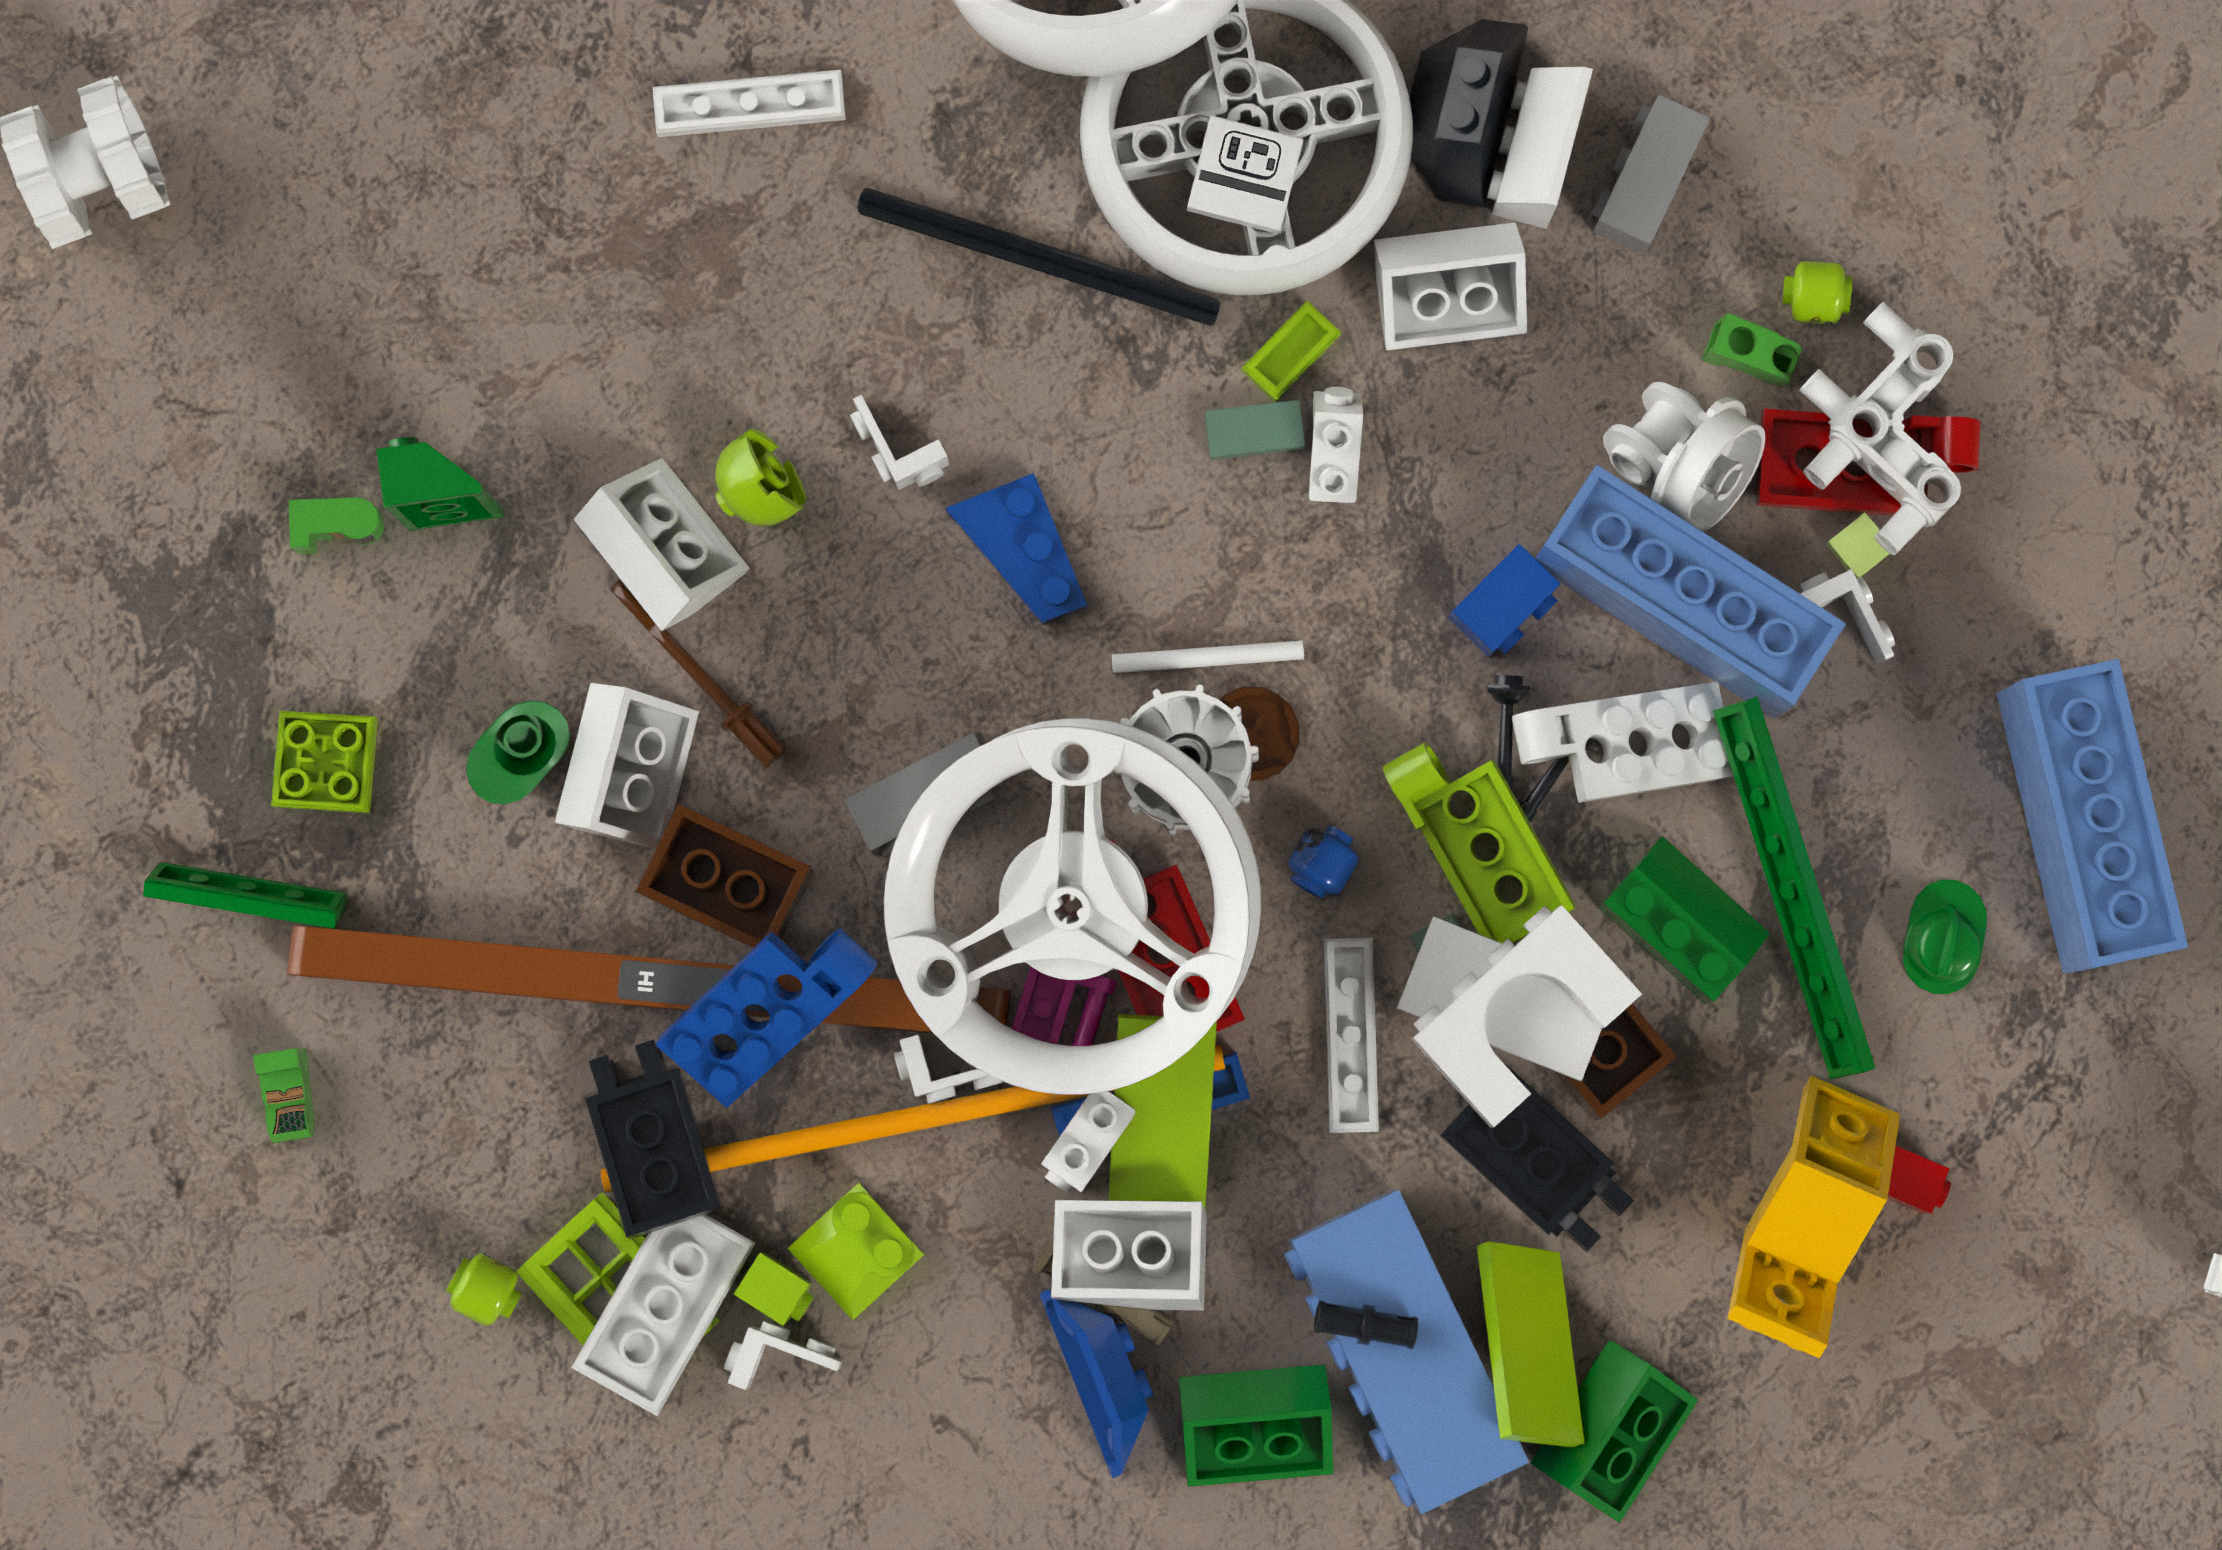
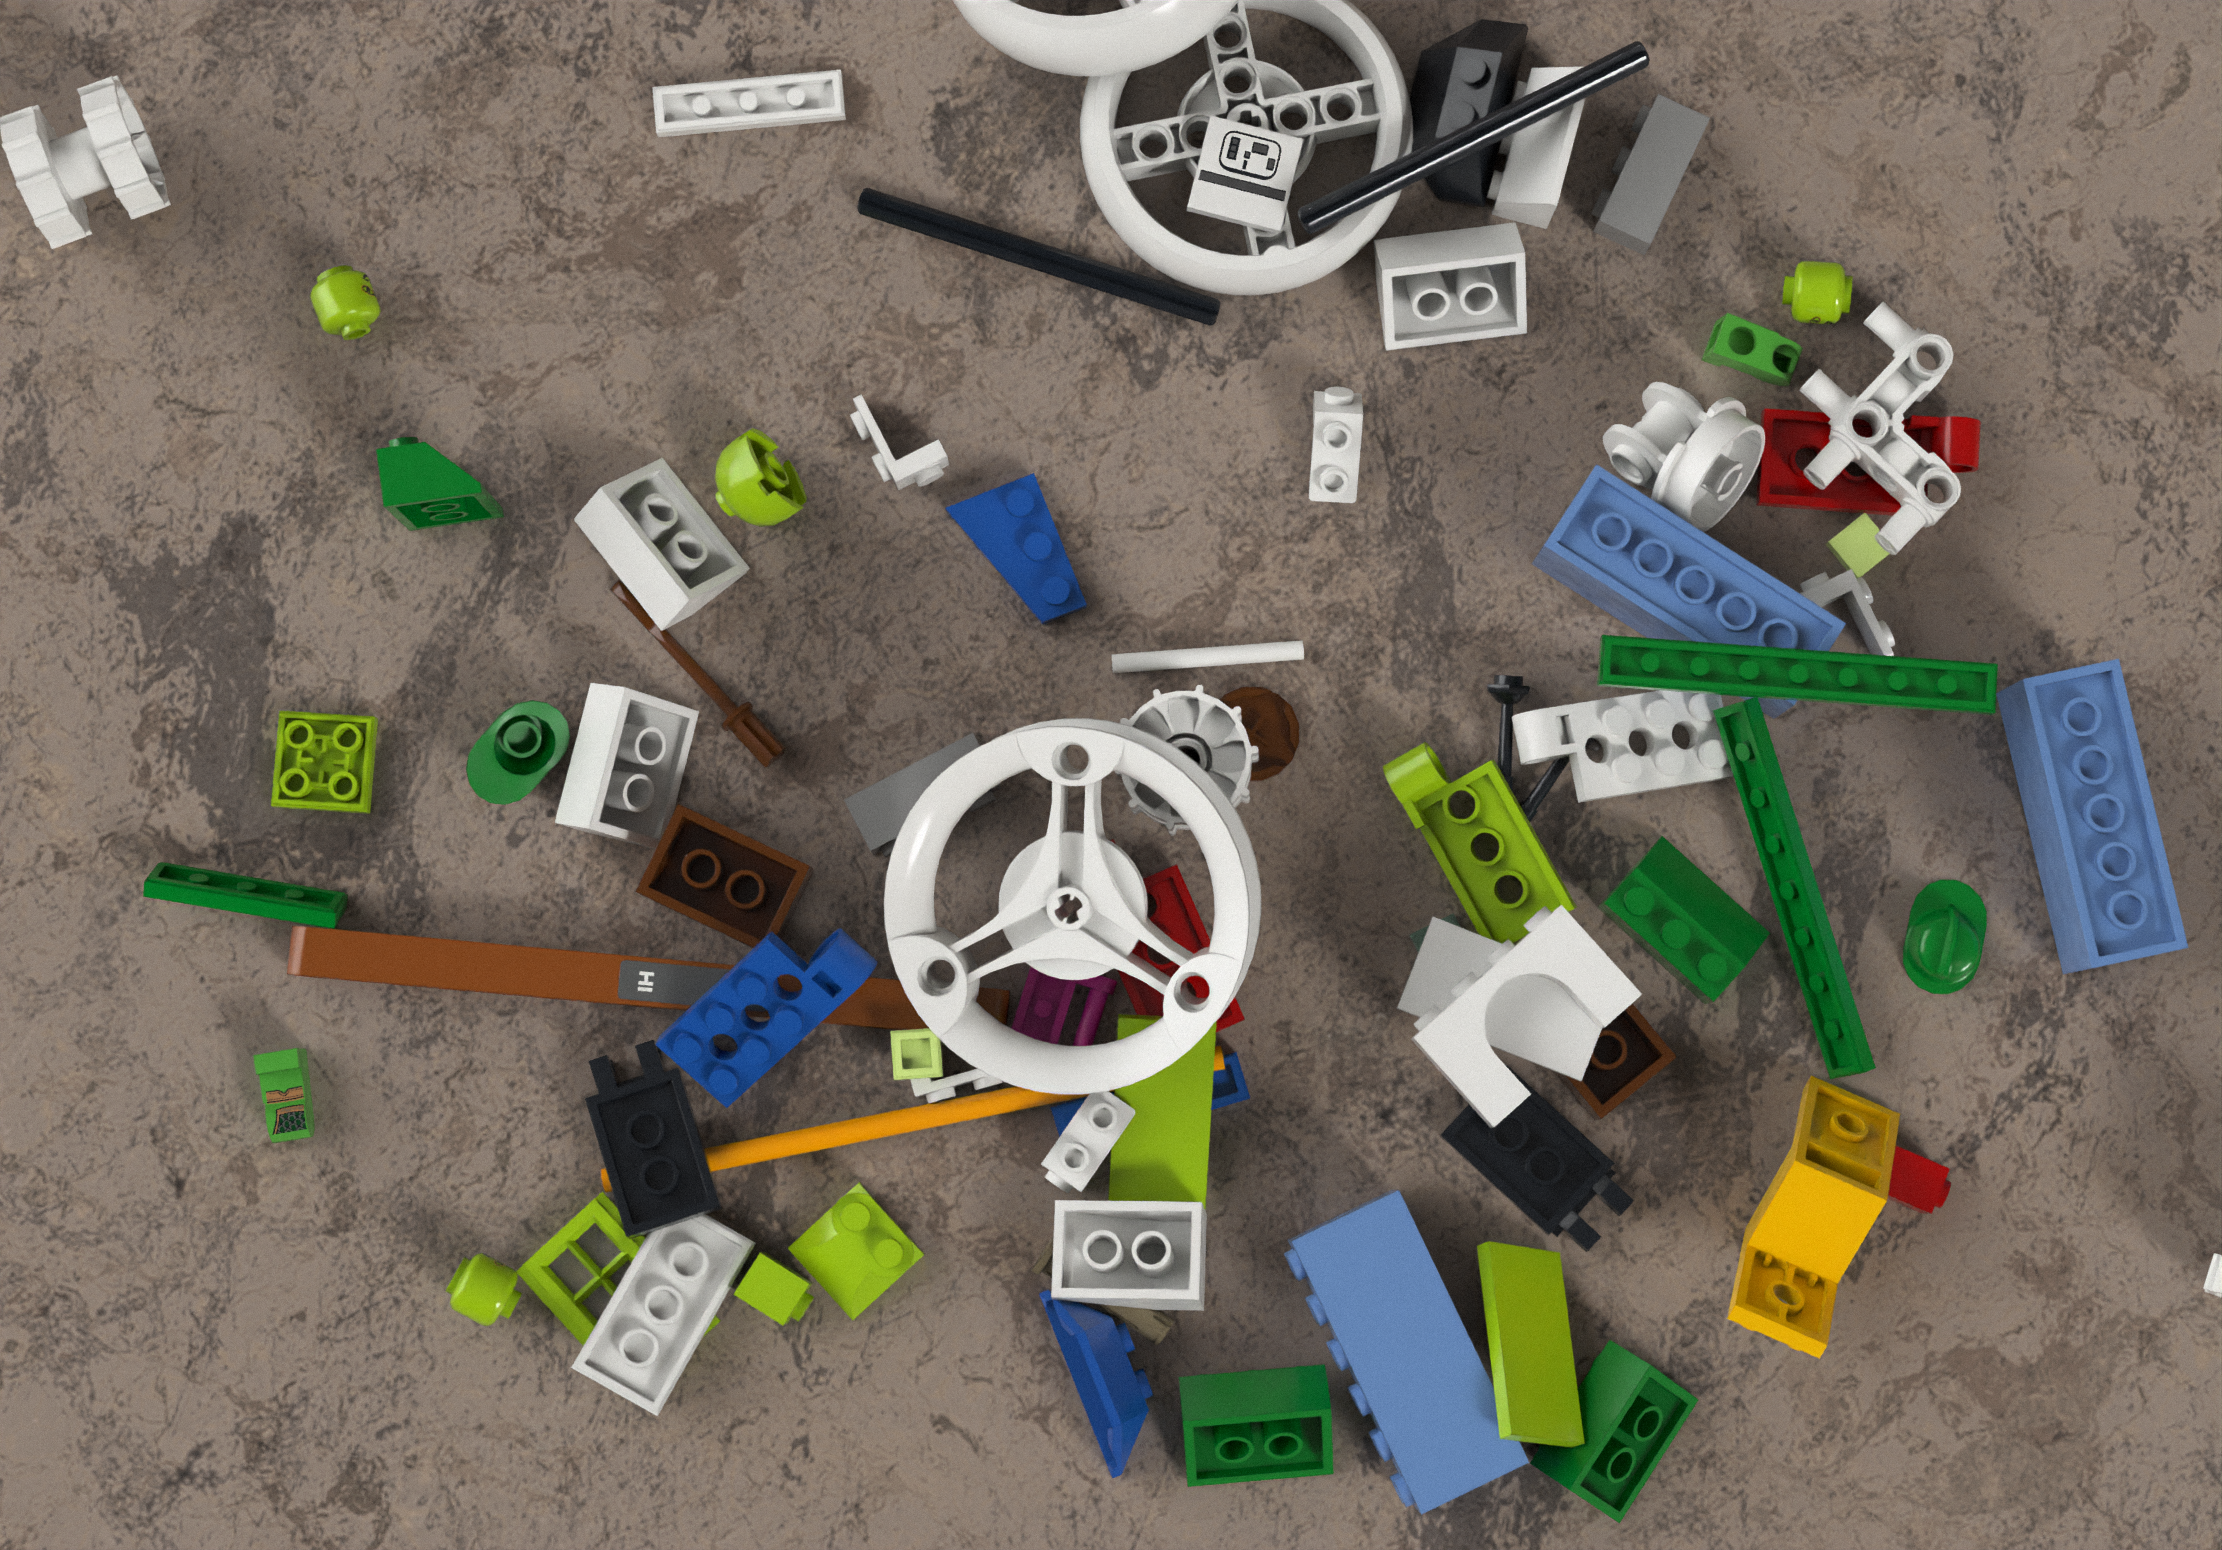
bright green leg [289,497,385,554] -> none
white bracket [724,1321,843,1390] -> none
sand green tile [1204,400,1305,461] -> none
lime tile [1241,301,1342,403] -> none
blue head [1287,824,1359,900] -> none
black pin [1314,1300,1418,1349] -> none
white tile [1323,938,1379,1133] -> none
blue brick [1448,544,1561,658] -> none
none -> lime head [310,265,381,340]
none -> yellowish green tile [890,1028,943,1080]
none -> black axle [1298,41,1650,234]
none -> green tile [1597,635,1998,715]

